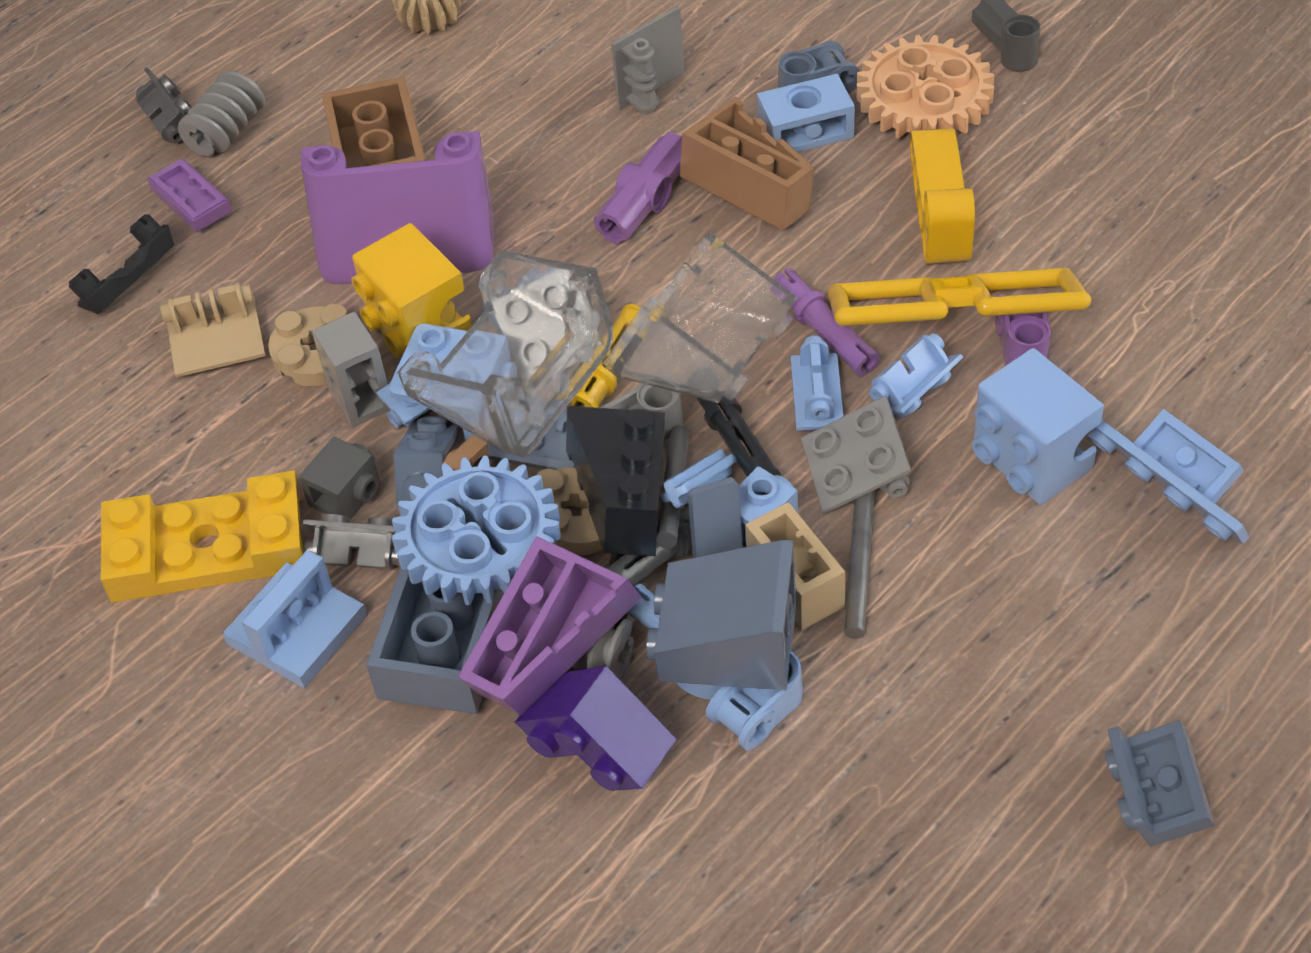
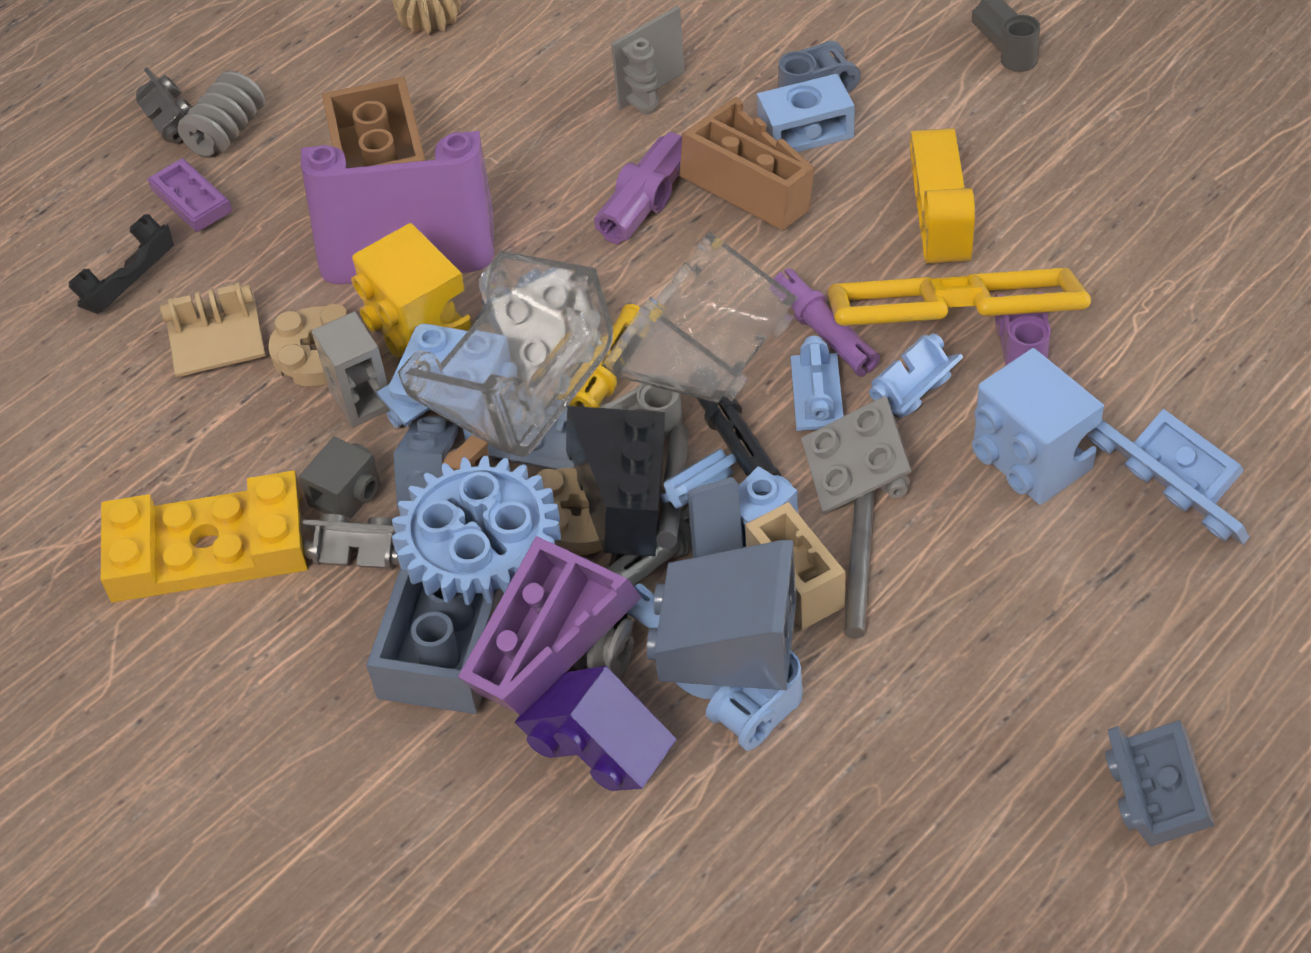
light blue bracket [222,549,368,689] -> none
light nougat gear [856,35,994,139] -> none

